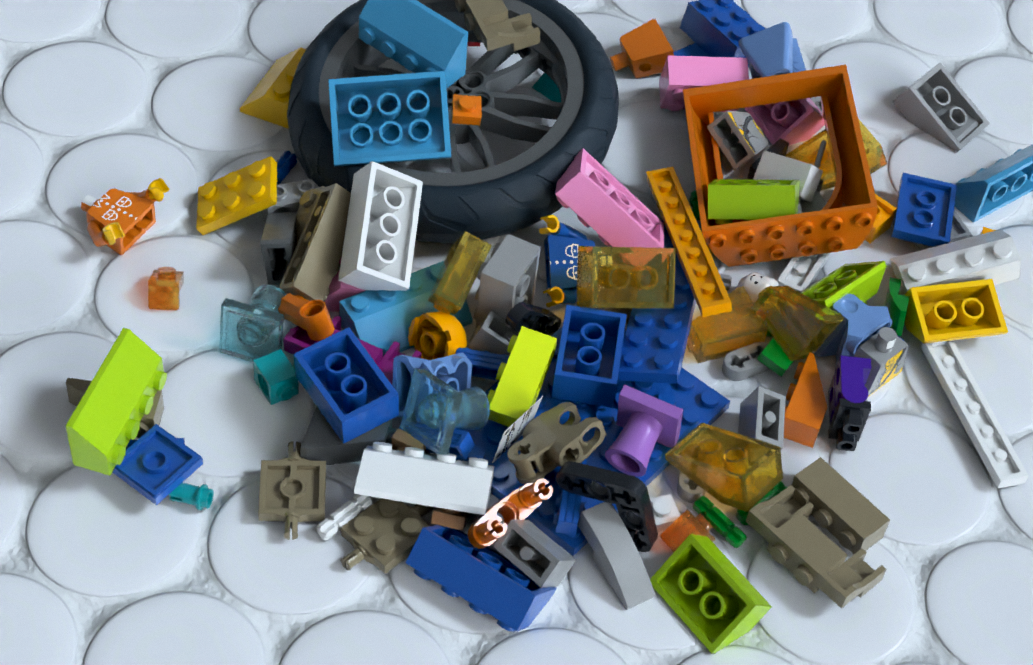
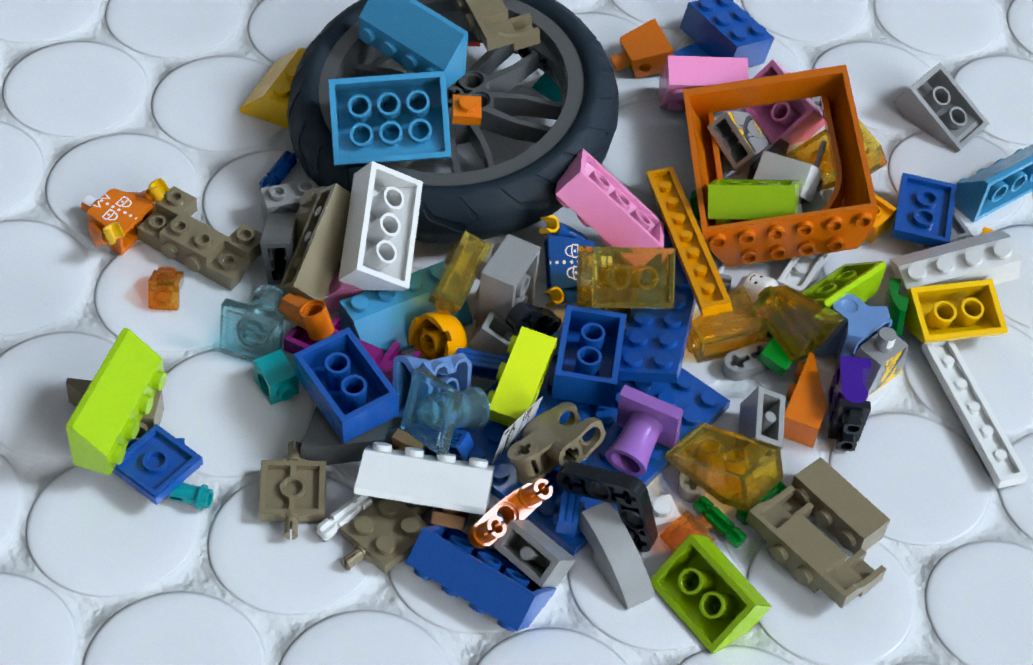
yellow plate [196,156,277,235] -> none
medium blue piece [738,22,806,79] -> none
none -> dark tan bracket [137,186,262,291]

